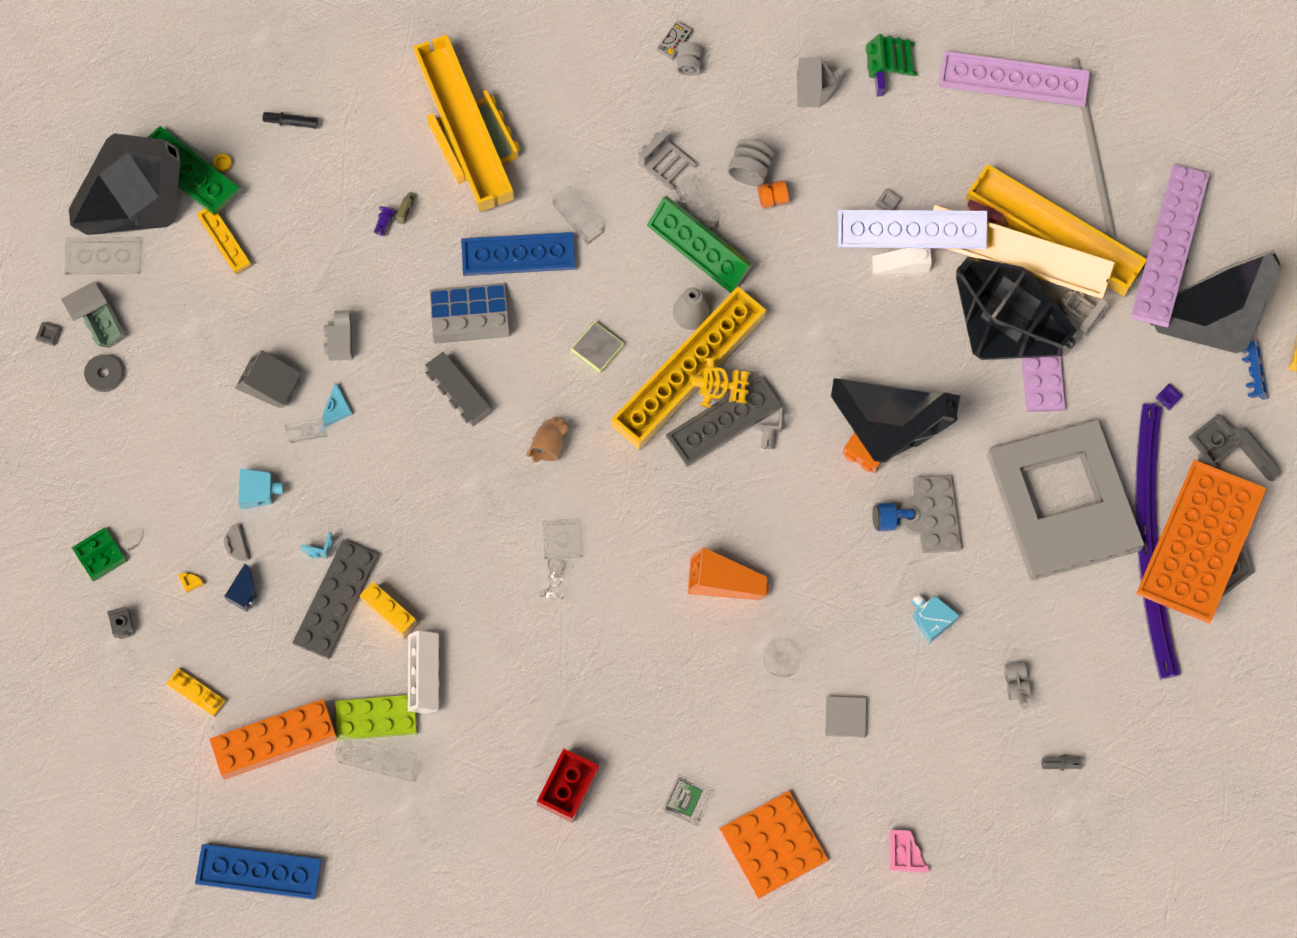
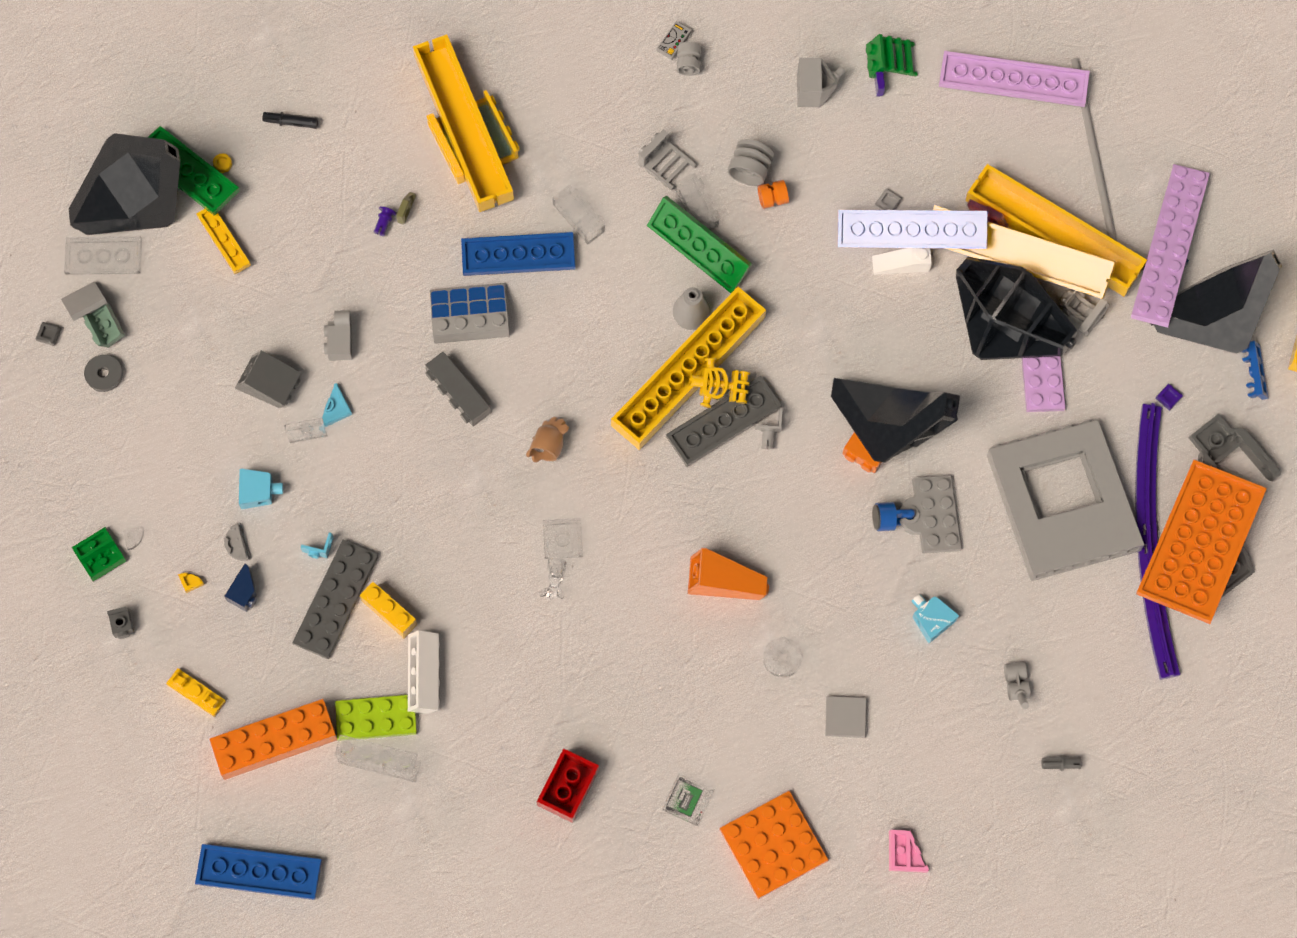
flat silver tile [571,321,624,373] -> none

